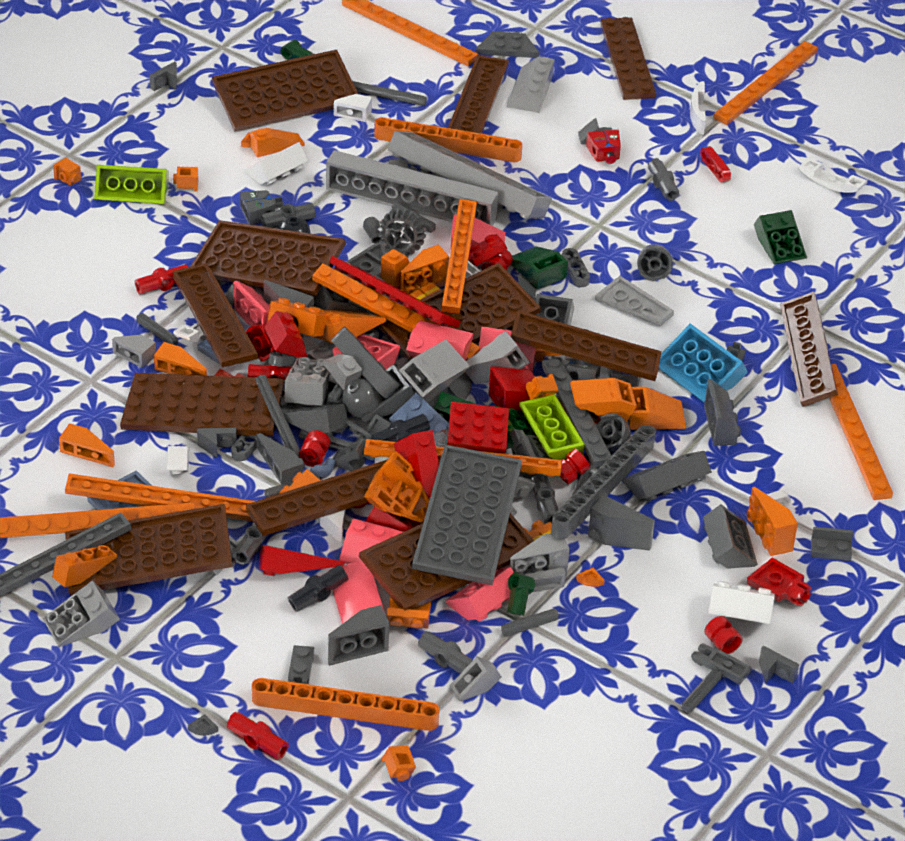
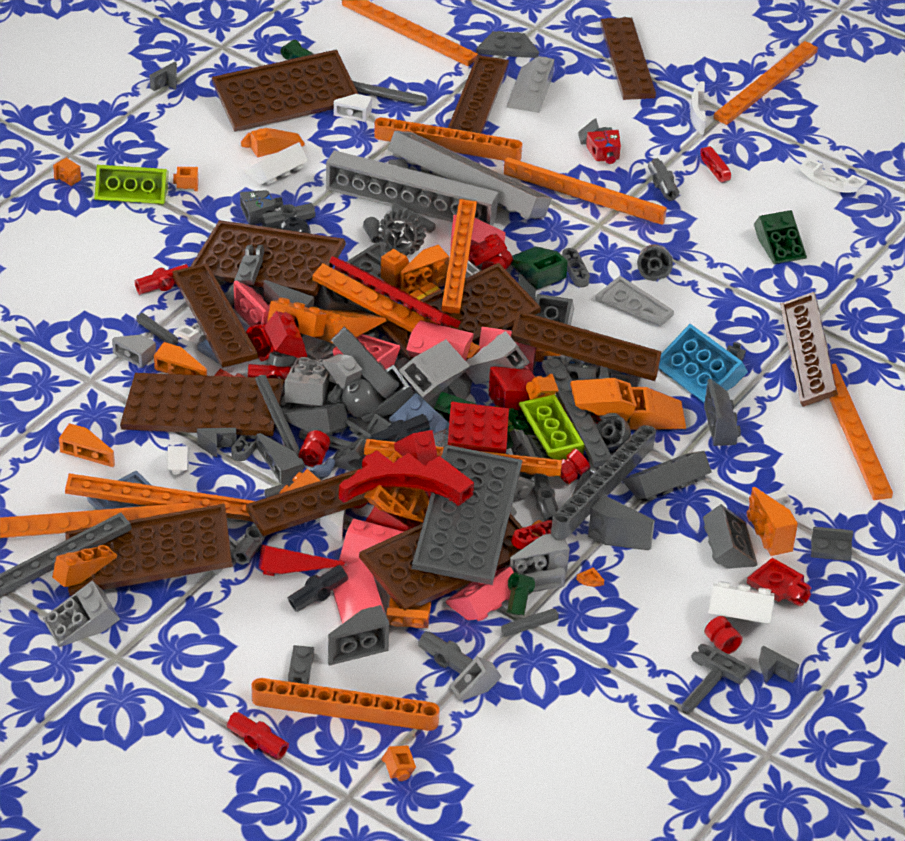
dark grey tile [188,714,218,736] -> none
none -> dark grey hinge [234,245,264,285]
none -> red arch [339,450,474,506]
none -> orange plate [504,157,667,225]
none -> red beam [511,520,552,549]

